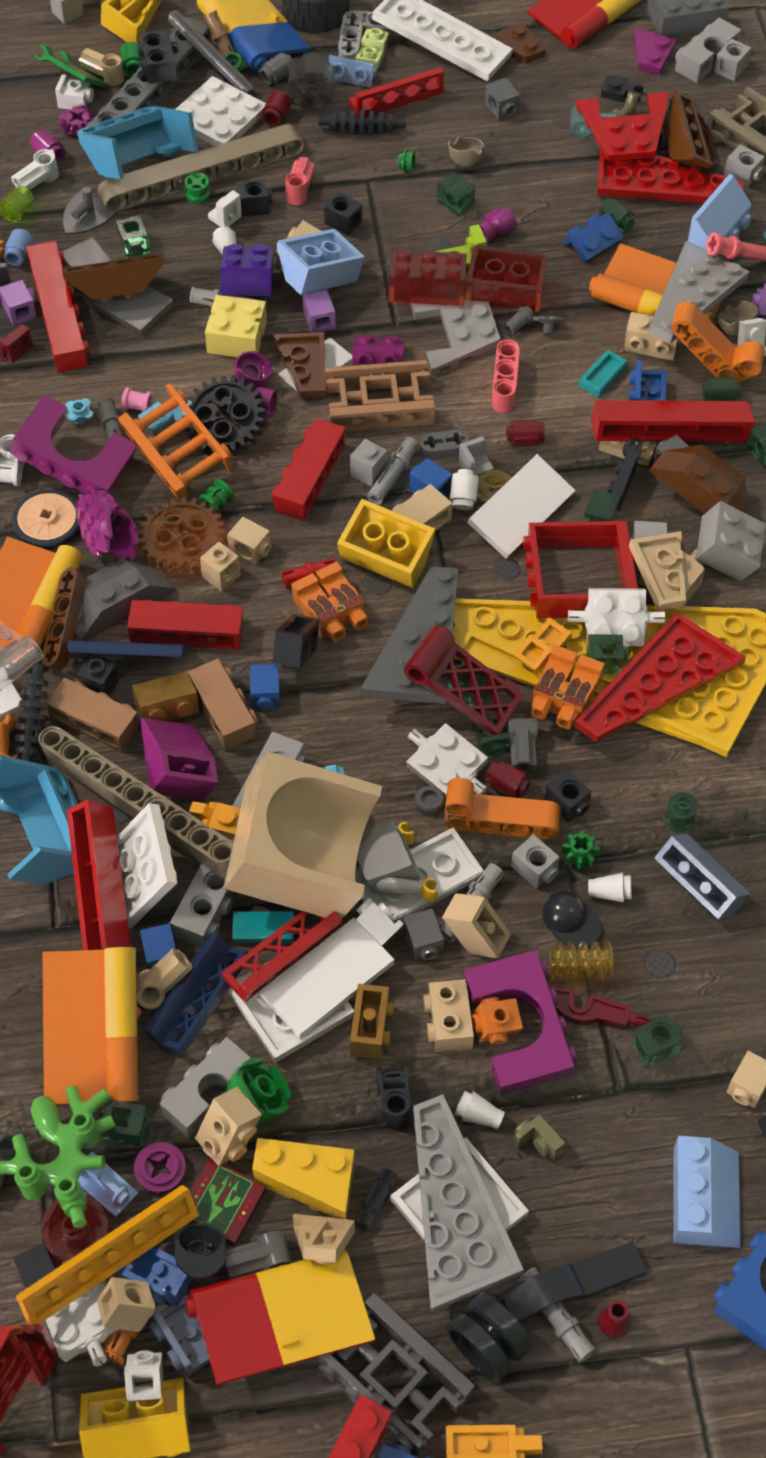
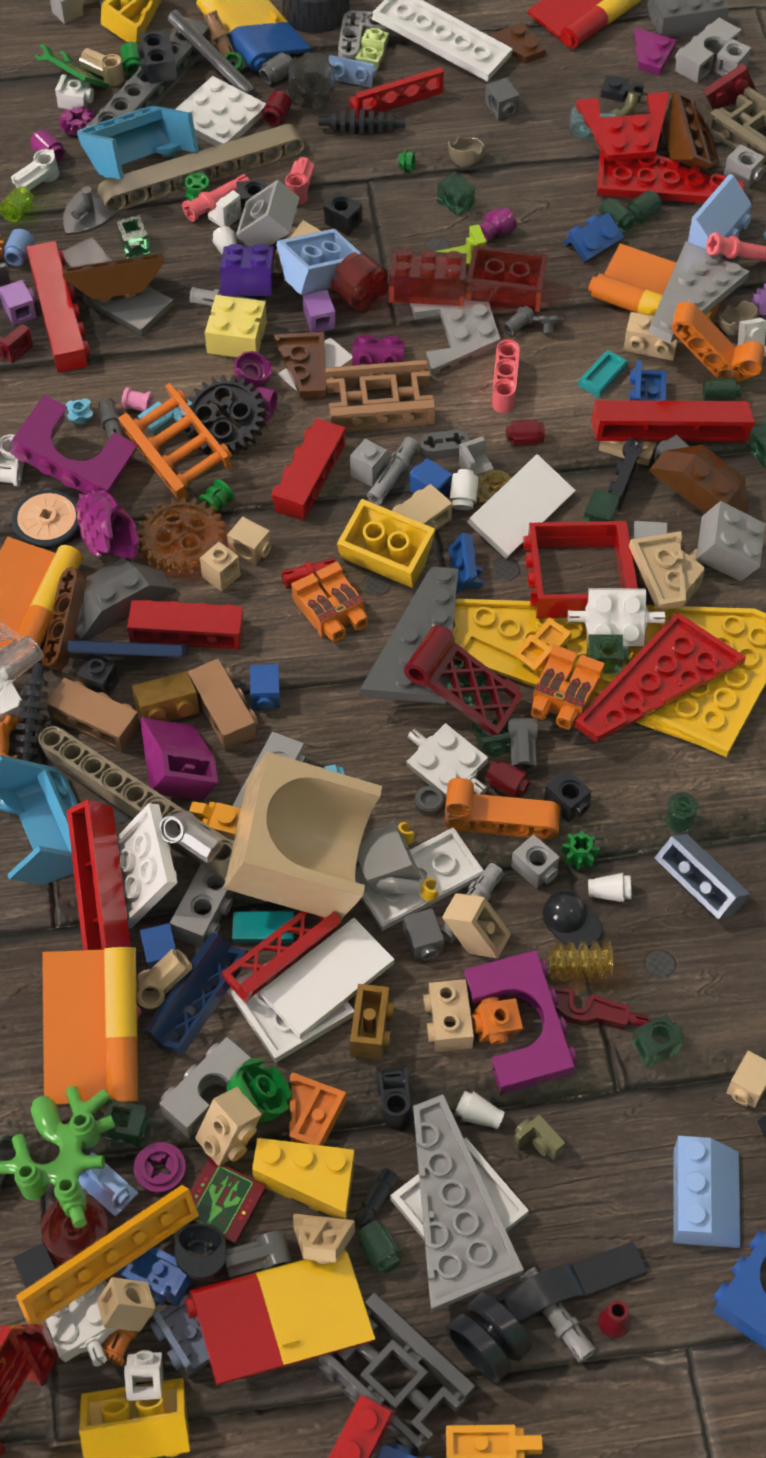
black brick [272,614,320,669] -> none
white brick [356,898,403,946] -> none
none -> light grey piece [159,811,223,863]
none -> coral pin [182,174,249,222]
none -> light grey brick [236,180,299,247]
none -> orange wing [290,1072,348,1146]
none -> clear red brick [331,251,389,313]
none -> clear green brick [357,1221,403,1273]
none -> blue plate [448,533,485,593]
none -> clear green brick [625,190,661,224]
none -> dark red wing [702,63,758,110]

